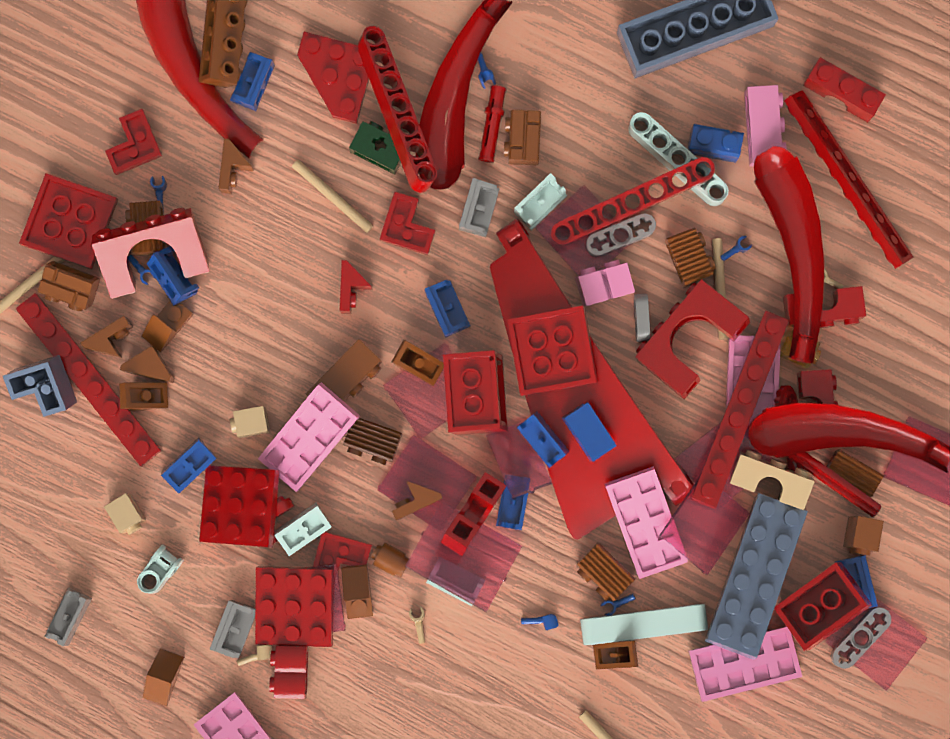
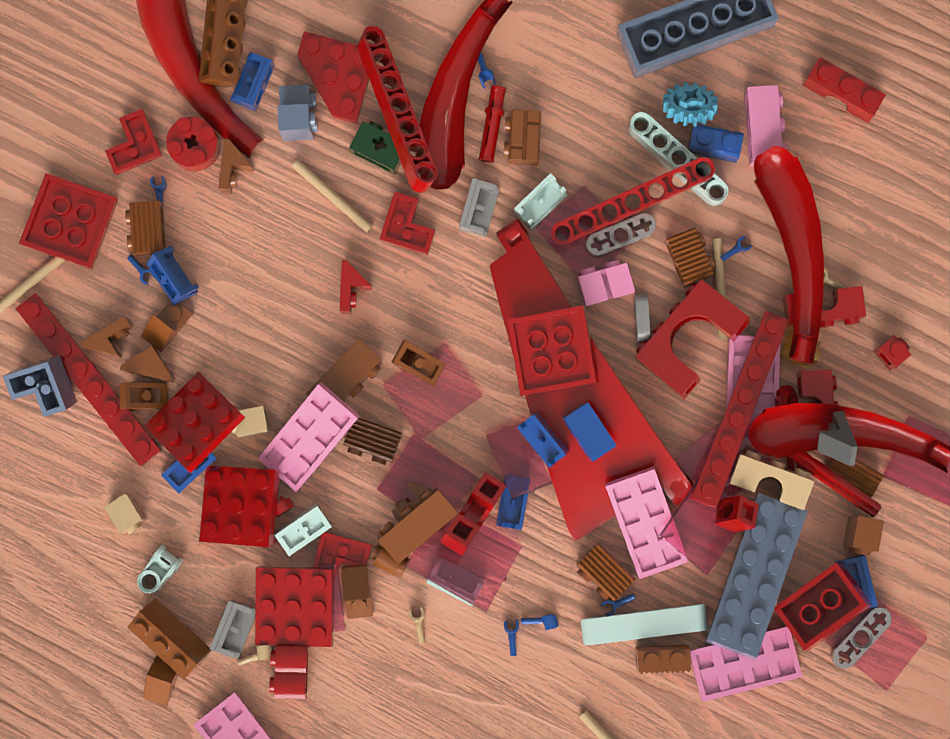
dark orange brick [38,261,100,311] -> none
light grey hinge [45,588,92,646] -> none
arch [92,208,209,299] -> none
blue hinge [424,279,471,338] -> none
red container [443,350,508,435] -> none
dark orange slope [593,640,638,669] -> none
red plate [784,90,914,269] -> none
none -> dark orange brick [127,598,212,680]
none -> red plate [145,371,245,473]
none -> red brick [166,117,220,172]
none -> sand blue brick [277,85,318,141]
none -> dark orange brick [377,487,458,564]
none -> blue hand [504,620,519,656]
none -> dark orange brick [636,645,691,674]
none -> medium azure gear [663,82,718,127]
none -> red brick [715,495,759,533]
none -> dark grey slope [817,411,857,466]
none -> red brick [873,335,912,370]

